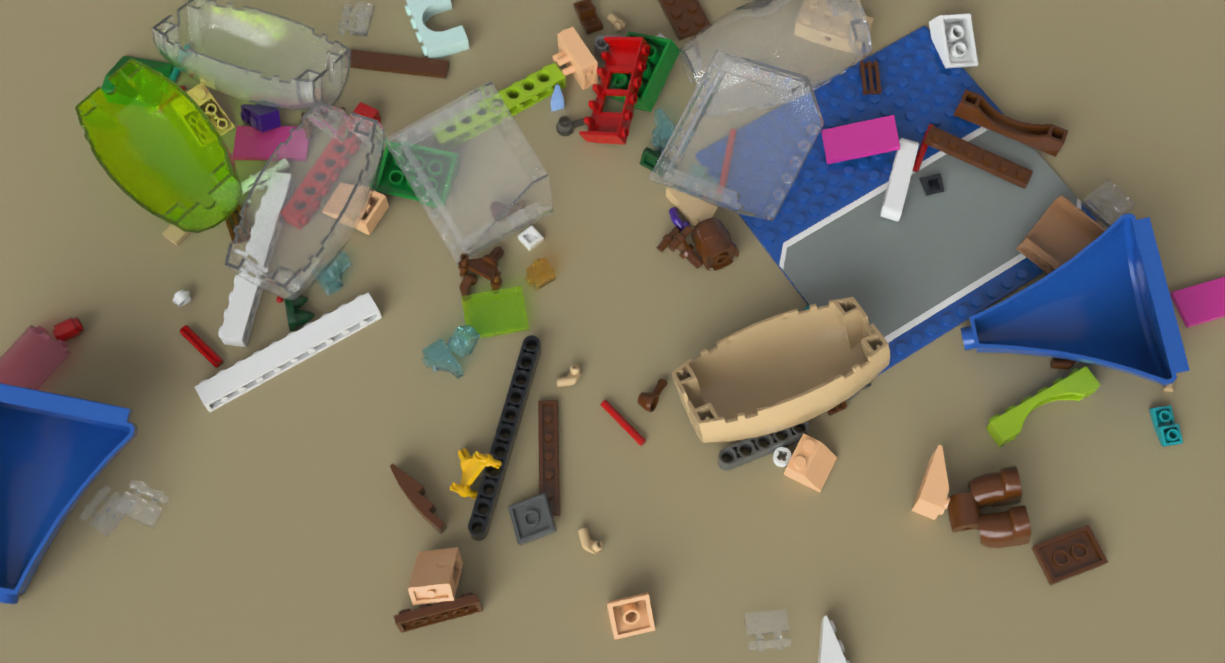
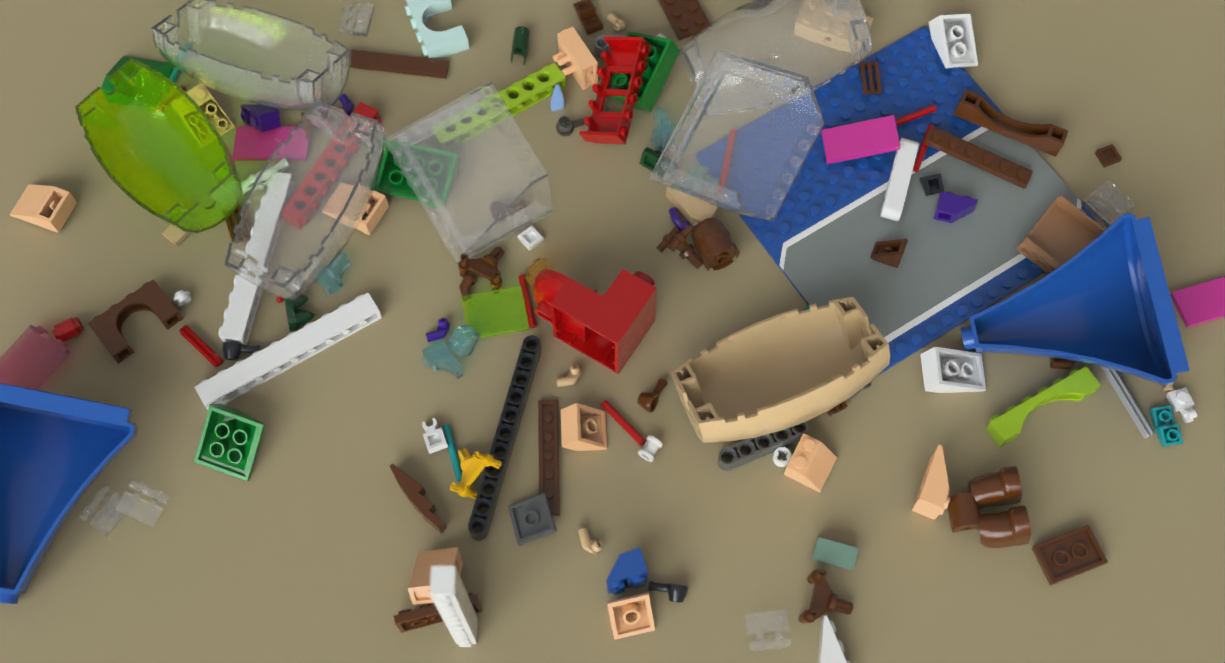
none -> light nougat slope [10,184,77,233]
none -> reddish brown arch [88,279,183,364]
none -> green slope [194,403,265,481]
none -> black bar [223,342,260,361]
none -> dark purple arm [338,94,354,117]
none -> white plate [422,418,448,454]
none -> dark purple arm [426,318,450,342]
none -> white brick [430,566,478,647]
none -> teal bar [442,424,463,482]
none -> dark green piece [511,26,530,65]
none -> red bar [518,275,537,328]
none -> red piece [533,269,657,374]
none -> light nougat slope [561,403,607,451]
none -> blue slope [606,548,648,595]
none -> white bush [638,435,663,462]
none -> black bar [649,581,688,603]
none -> reddish brown axle [799,569,854,624]
none -> sand green hinge [812,537,859,571]
none -> reddish brown slope [870,238,908,268]
none -> red bar [895,104,937,127]
none -> white slope [920,347,986,393]
none -> dark purple slope [933,191,978,223]
none -> reddish brown tile [1095,144,1122,168]
none -> light grey axle [1100,366,1154,438]
none -> white plate [1165,387,1197,423]

